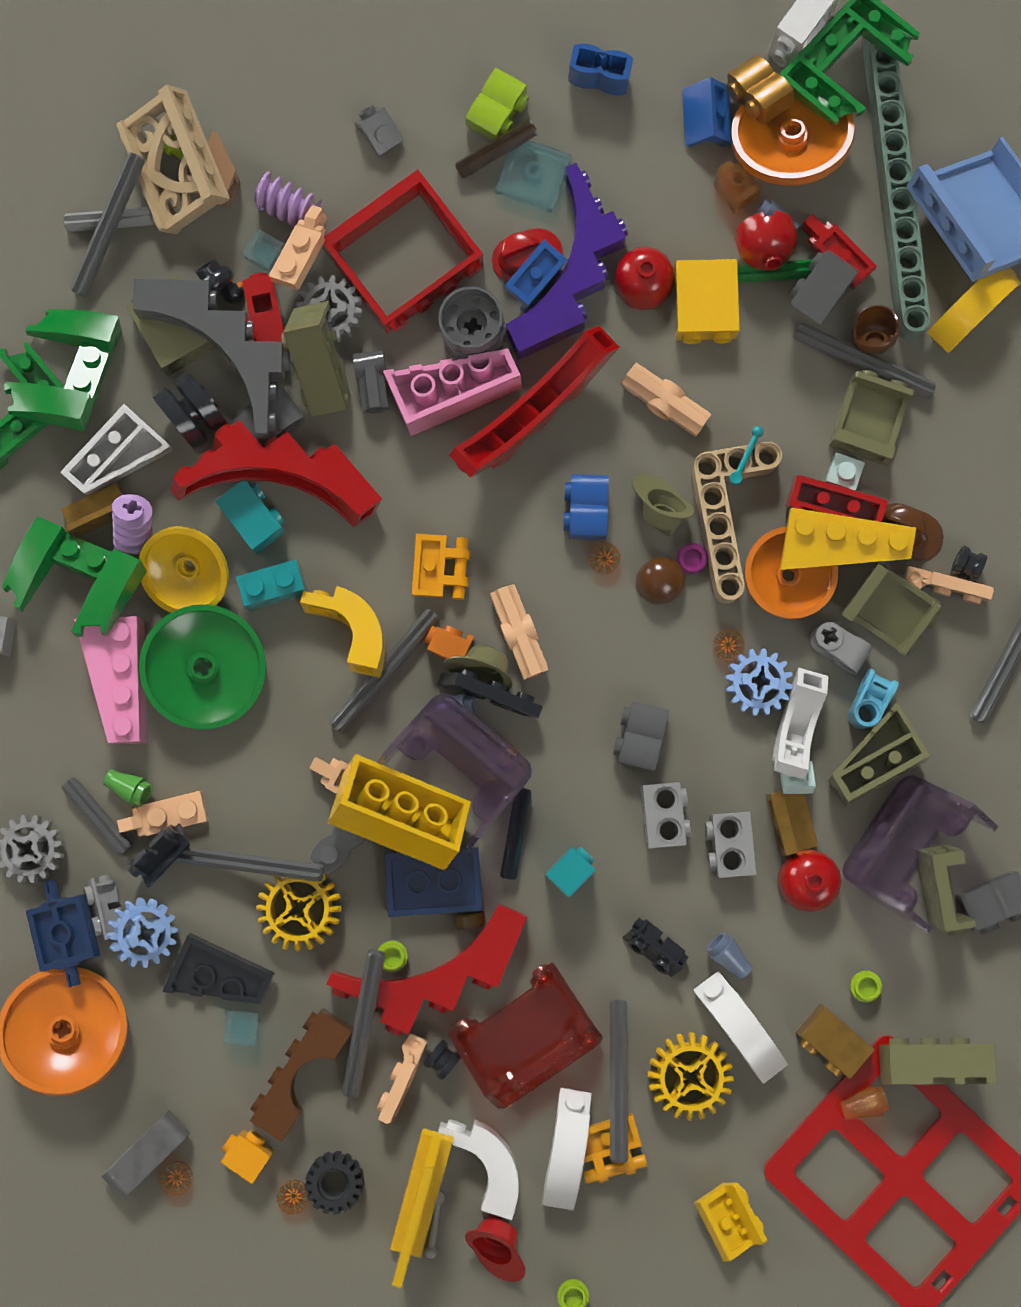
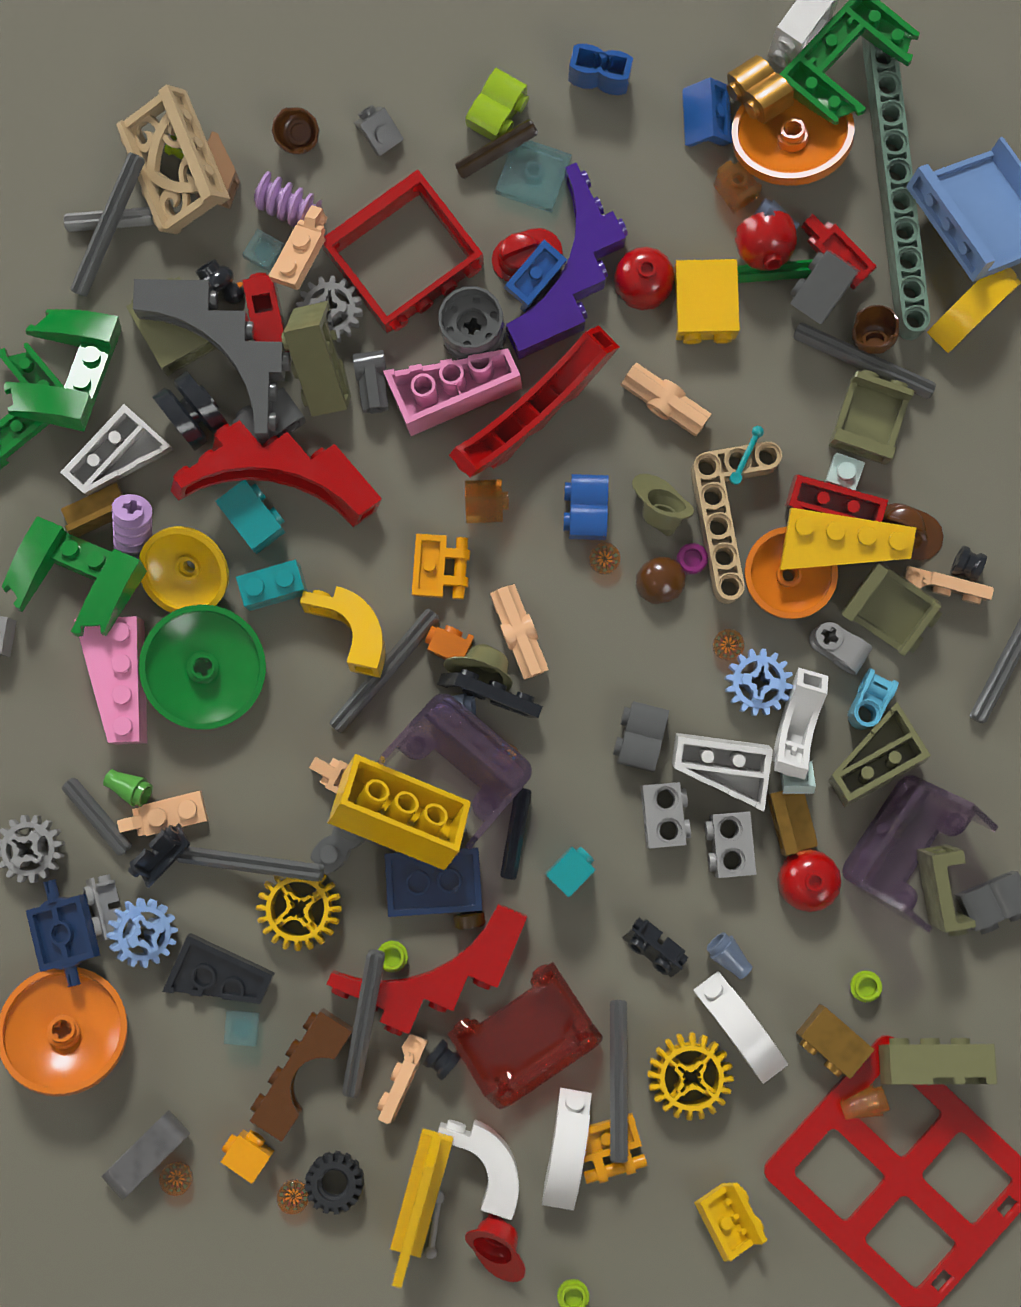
none -> reddish brown hair [272,107,320,155]
none -> clear orange brick [465,479,509,523]
none -> white wedge [672,733,773,812]

